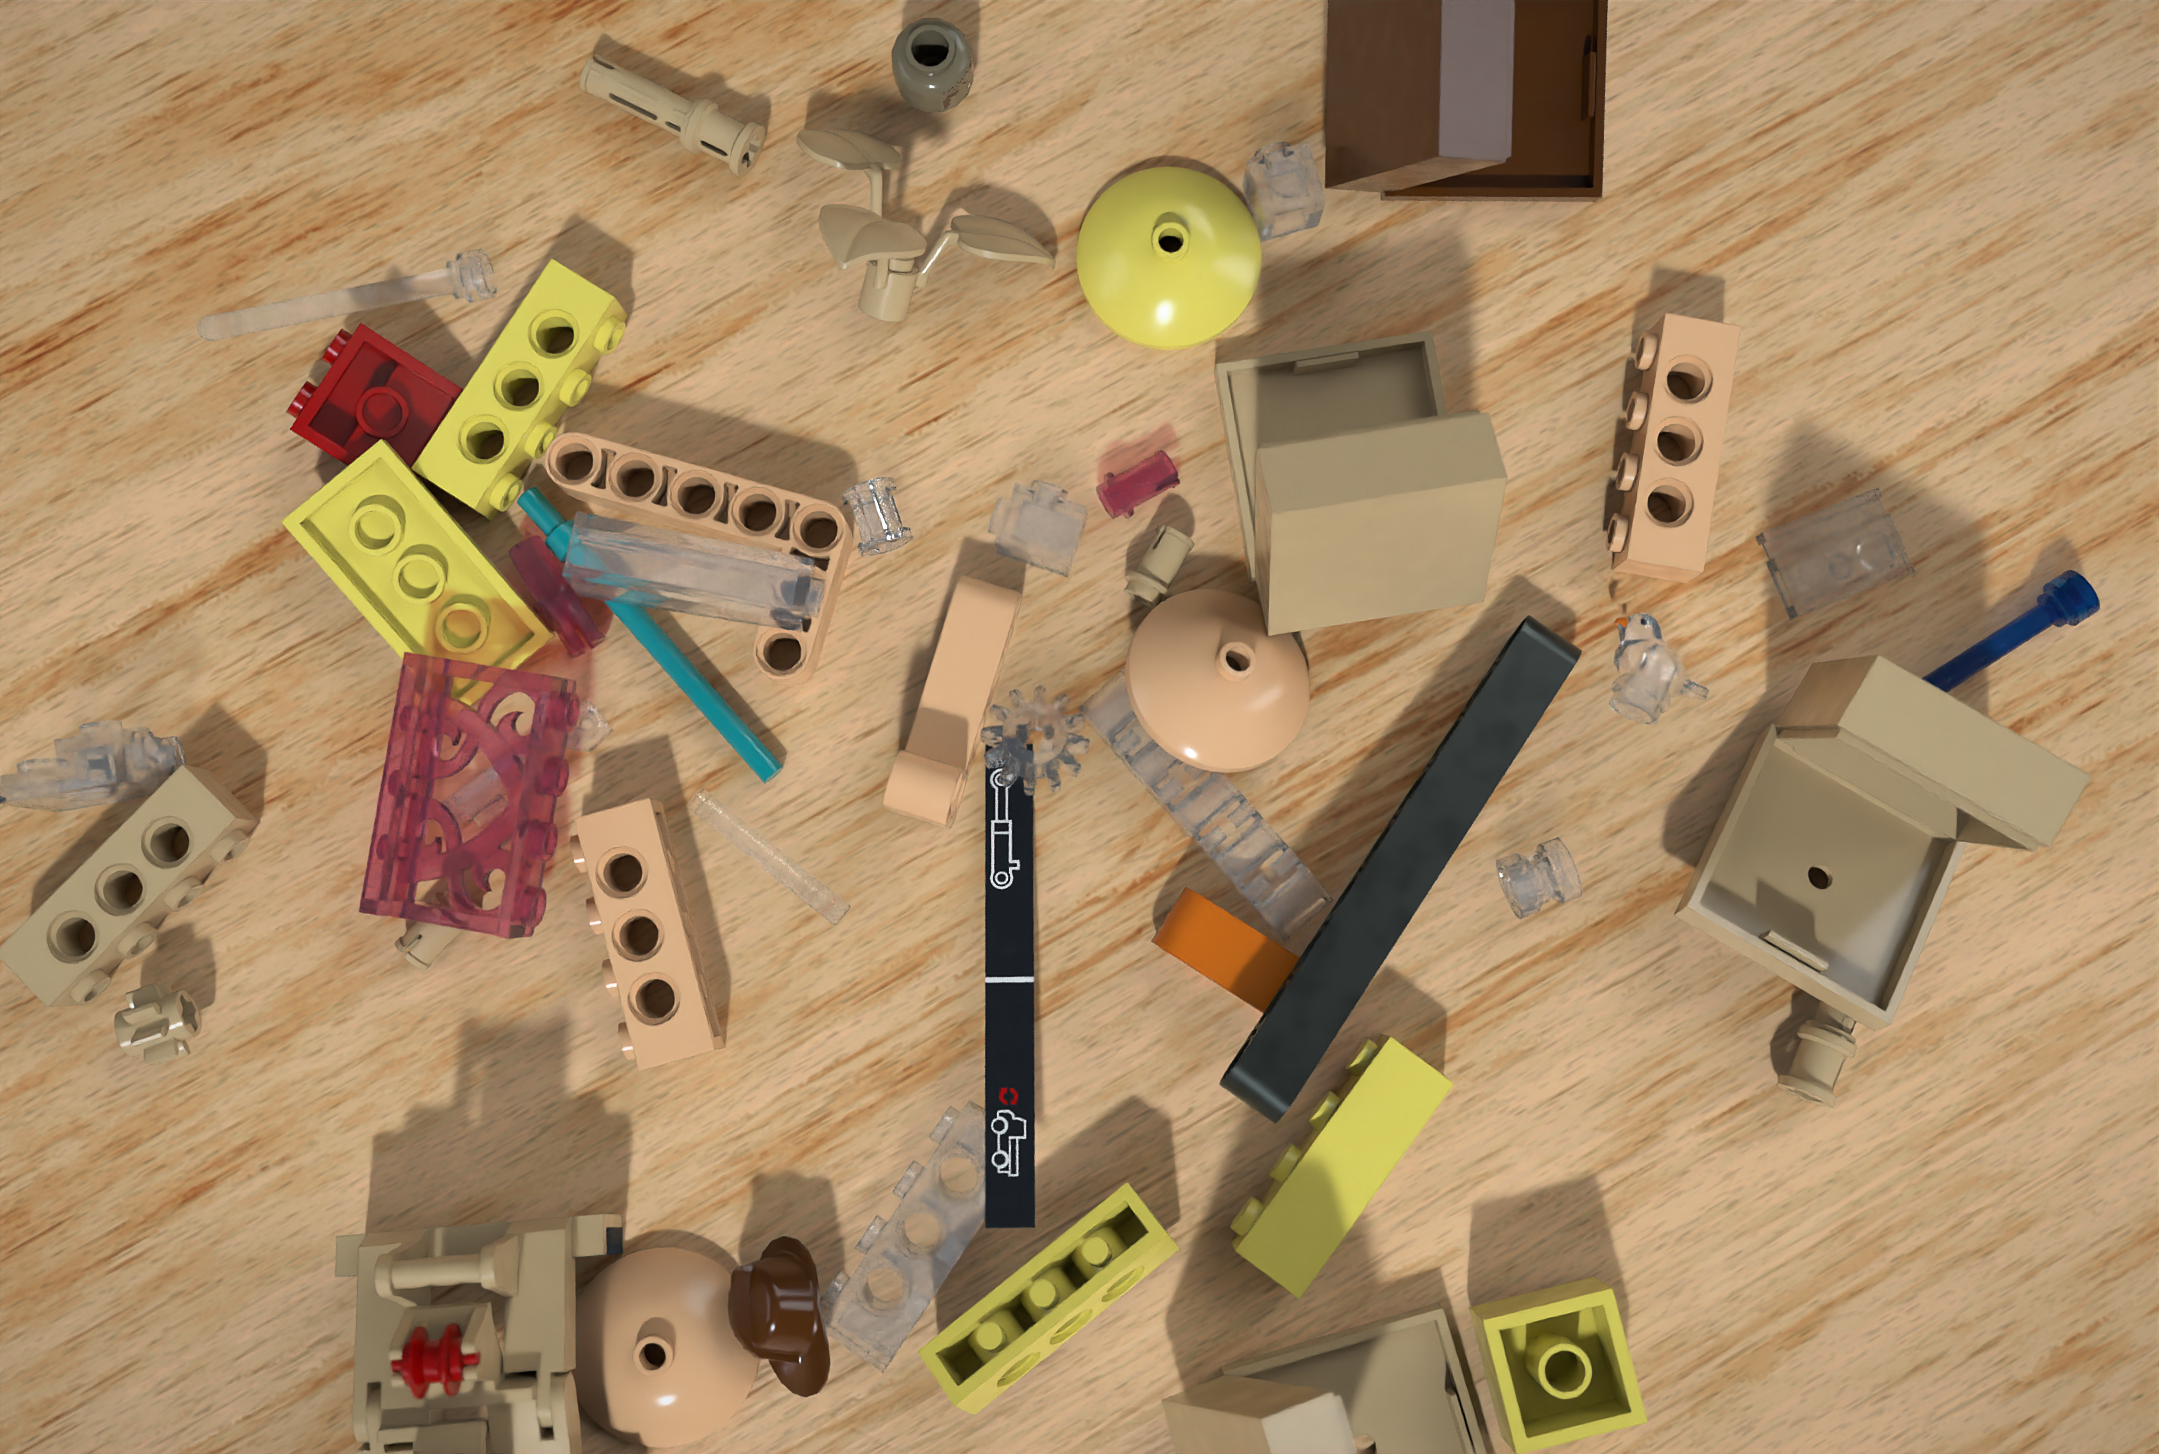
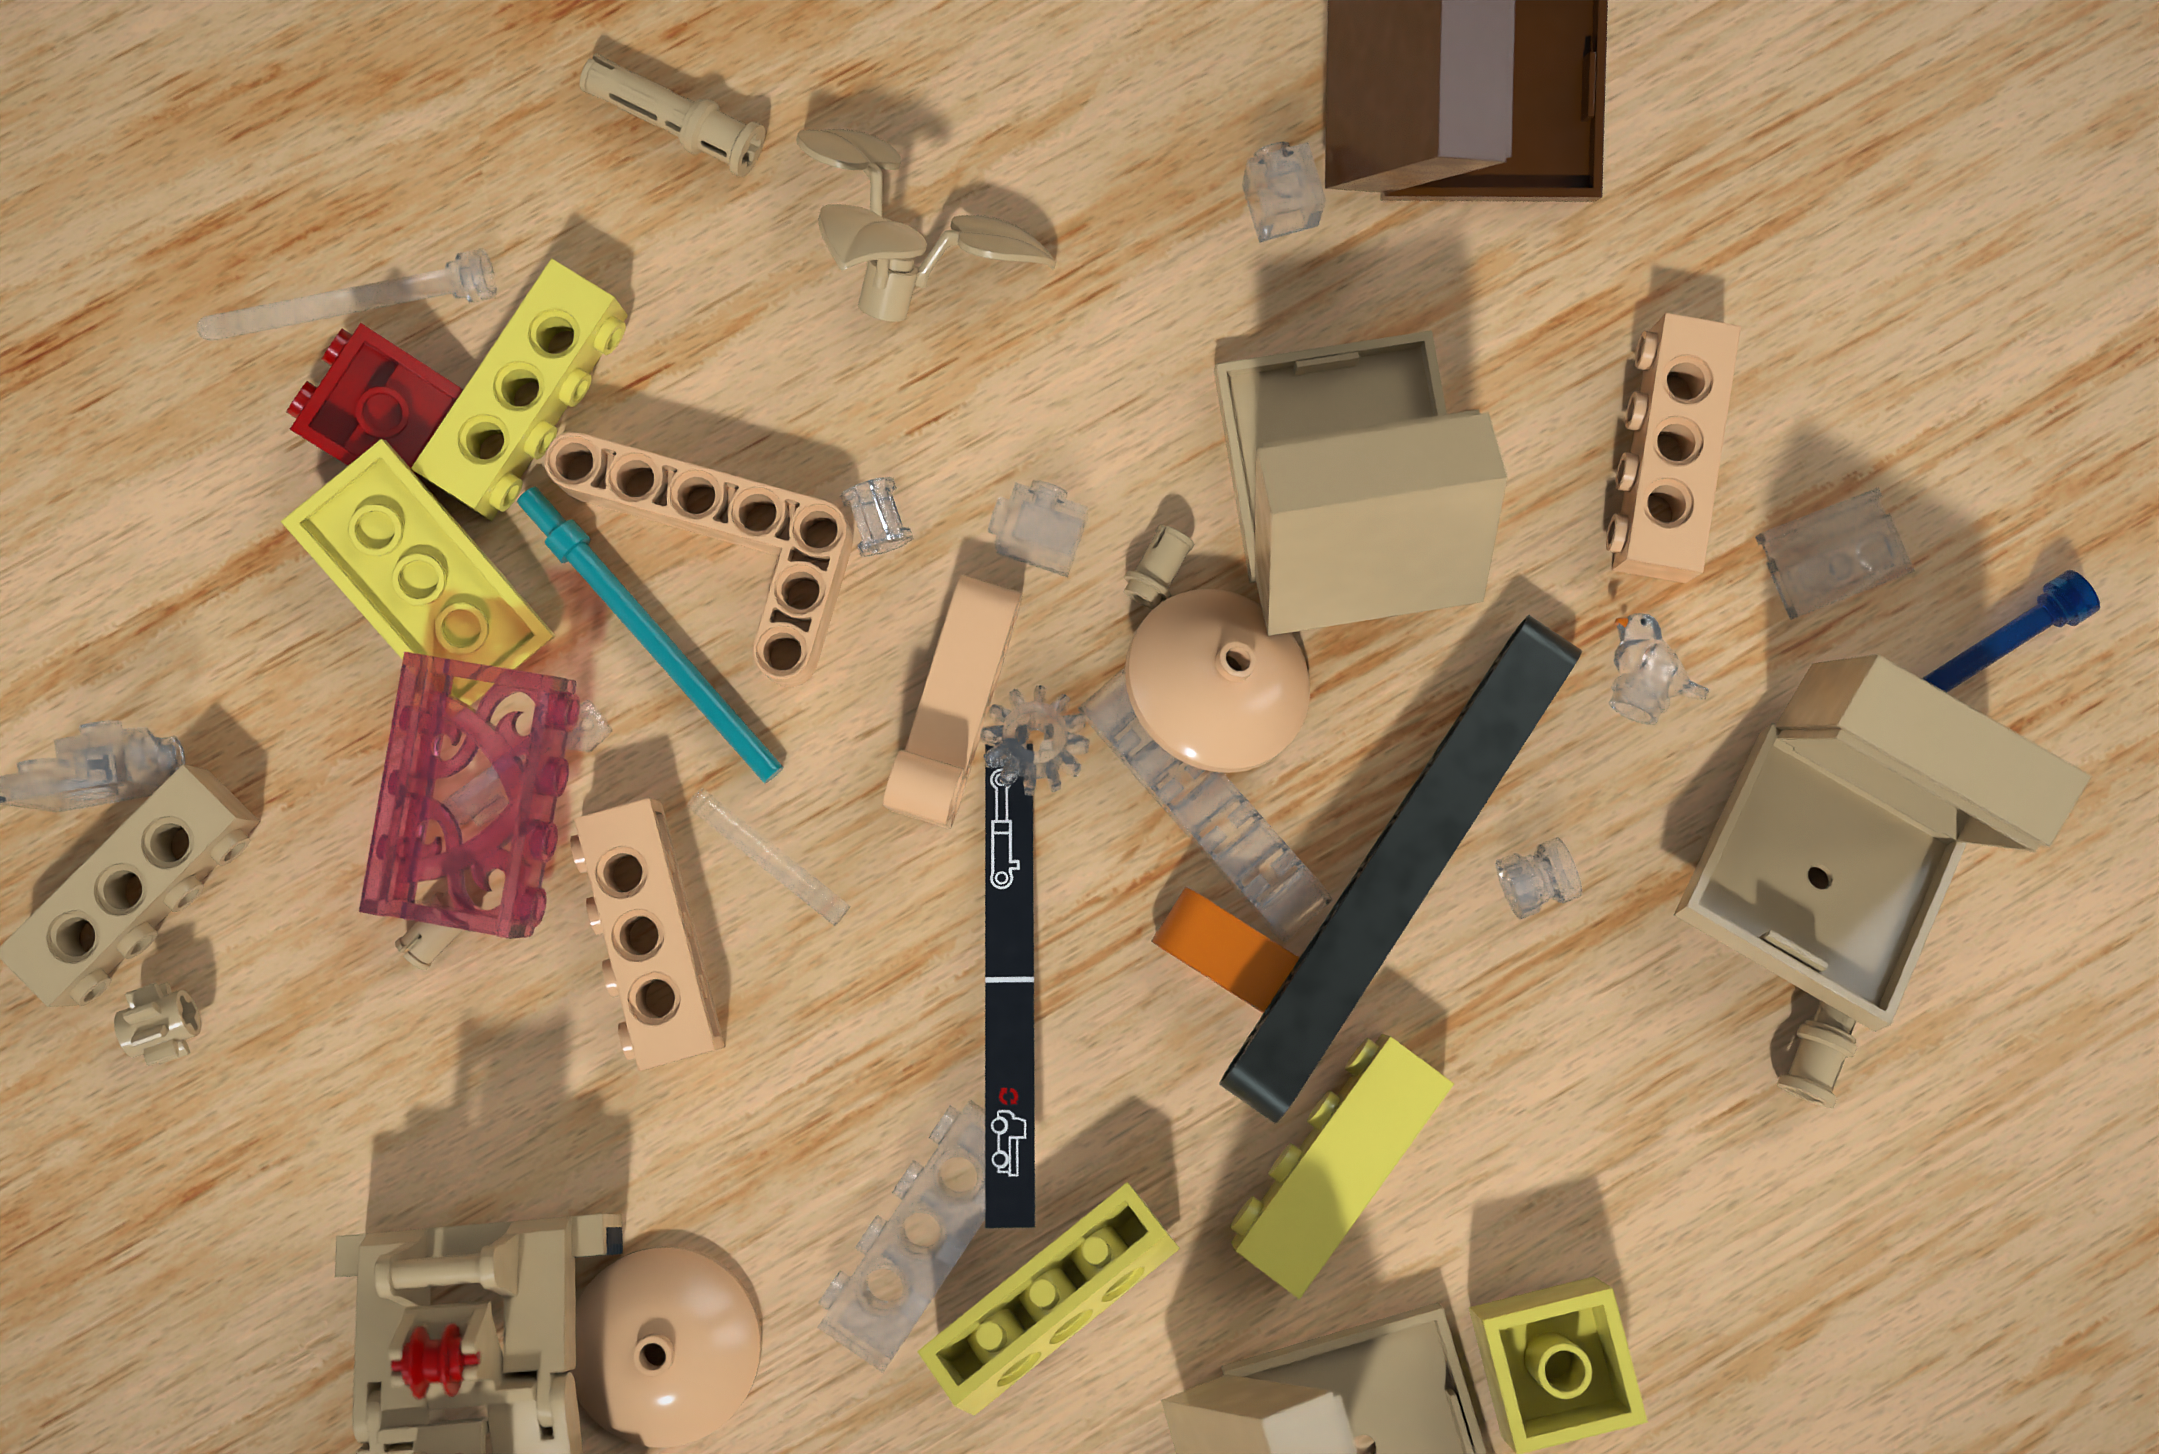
clear pink axle [508,535,606,659] -> none
clear slope [562,511,825,632] -> none
reddish brown piece [727,1236,831,1398] -> none
dark tan head [891,18,974,113] -> none
light yellow dish [1076,167,1262,350] -> none
clear pink pin [1096,449,1180,519] -> none

